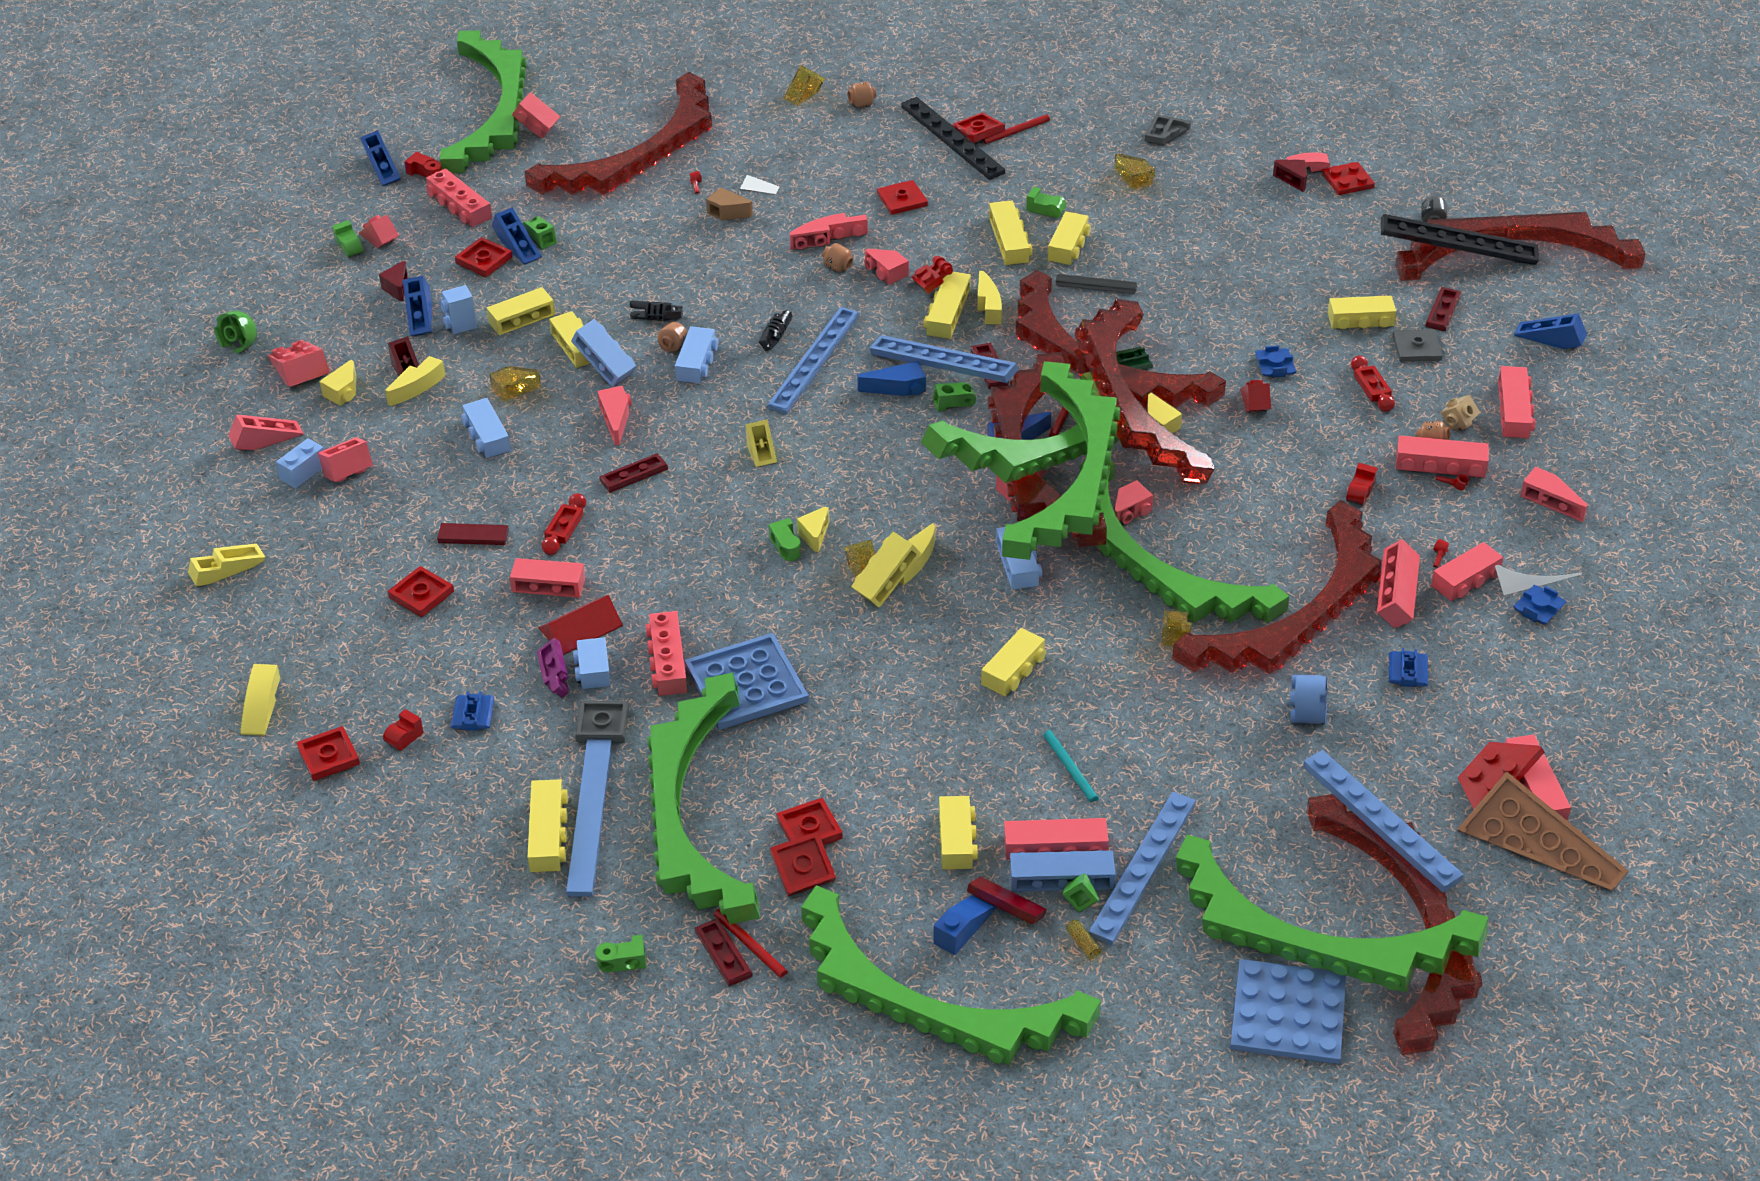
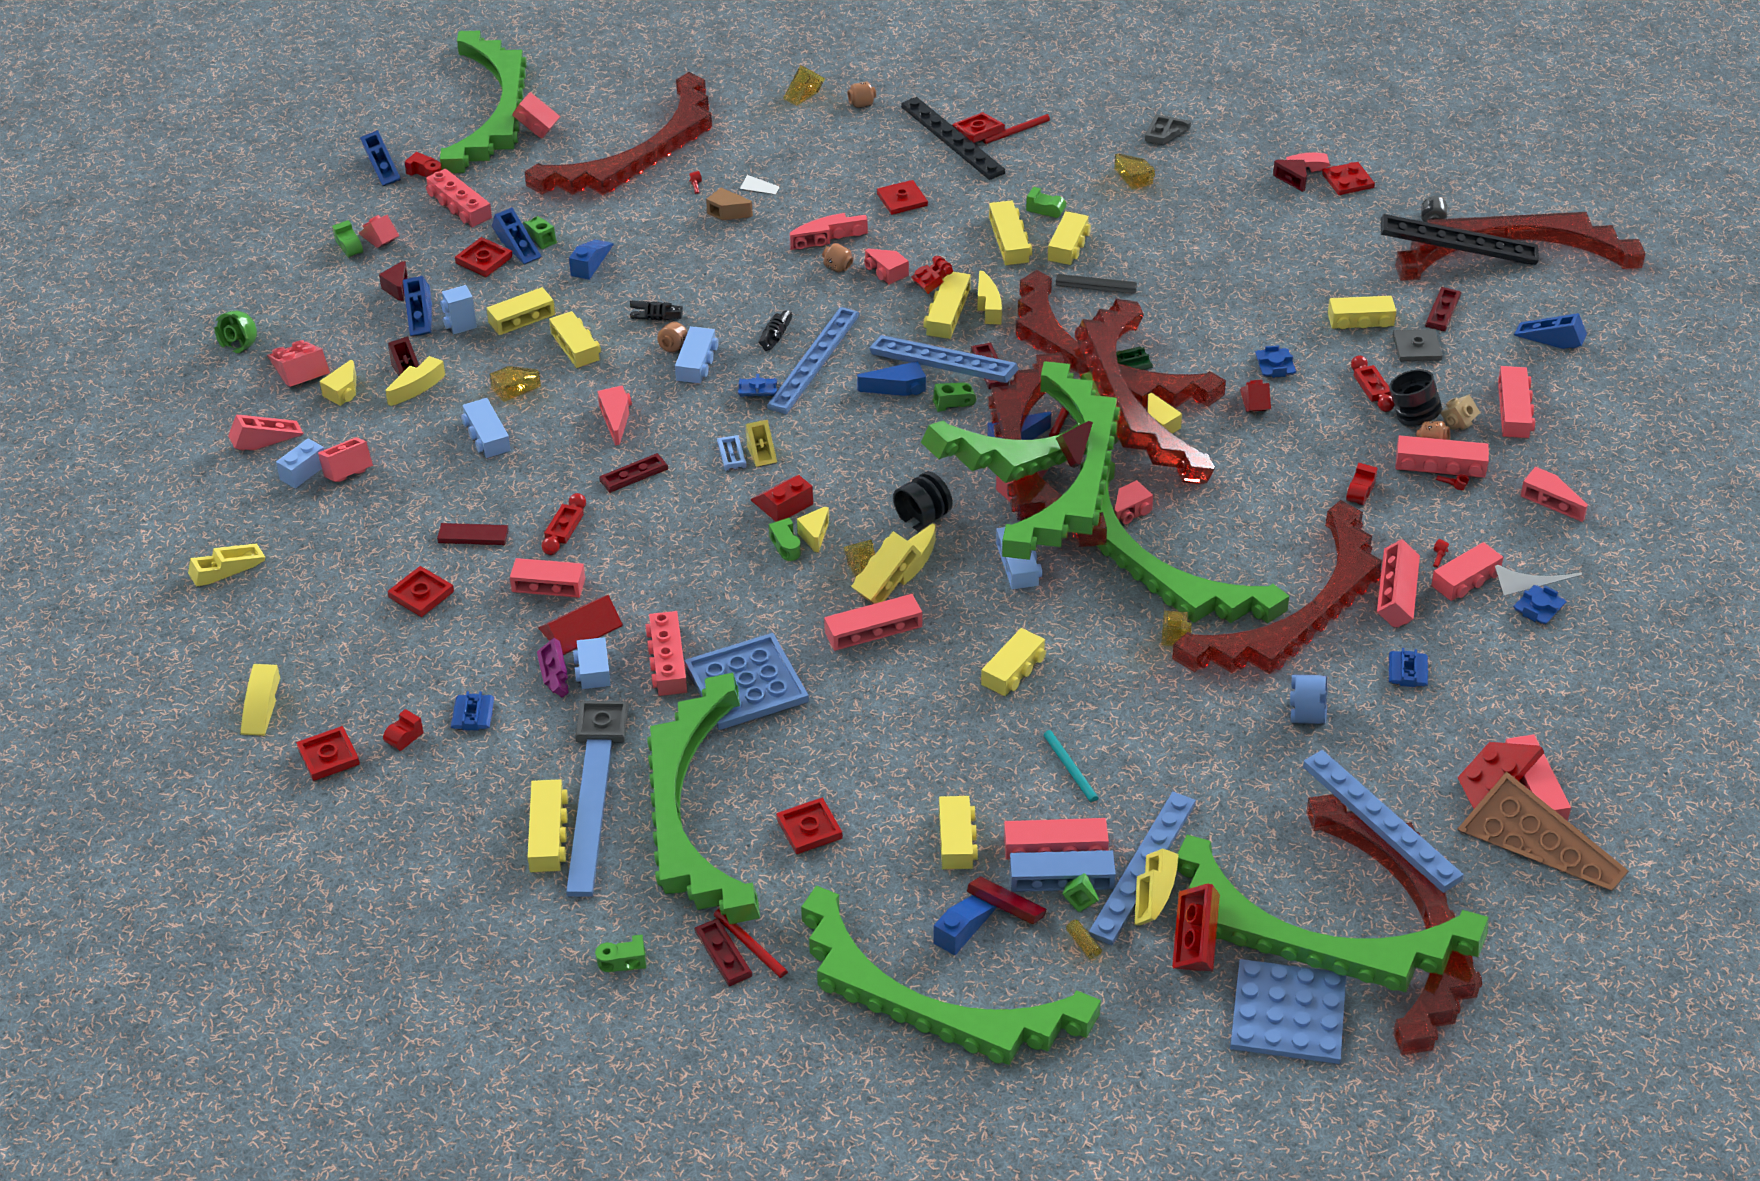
light blue brick [571,319,636,387] -> none
red plate [769,832,836,897] -> none
none -> blue slope [569,239,614,280]
none -> light blue tile [717,435,747,471]
none -> blue piece [738,374,777,397]
none -> red slope [751,475,813,522]
none -> coral brick [824,594,922,651]
none -> black wheel [893,471,953,531]
none -> dark red slope [1056,421,1093,468]
none -> light yellow slope [1134,848,1179,926]
none -> red slope [1172,883,1220,972]
none -> black wheel [1389,369,1443,426]

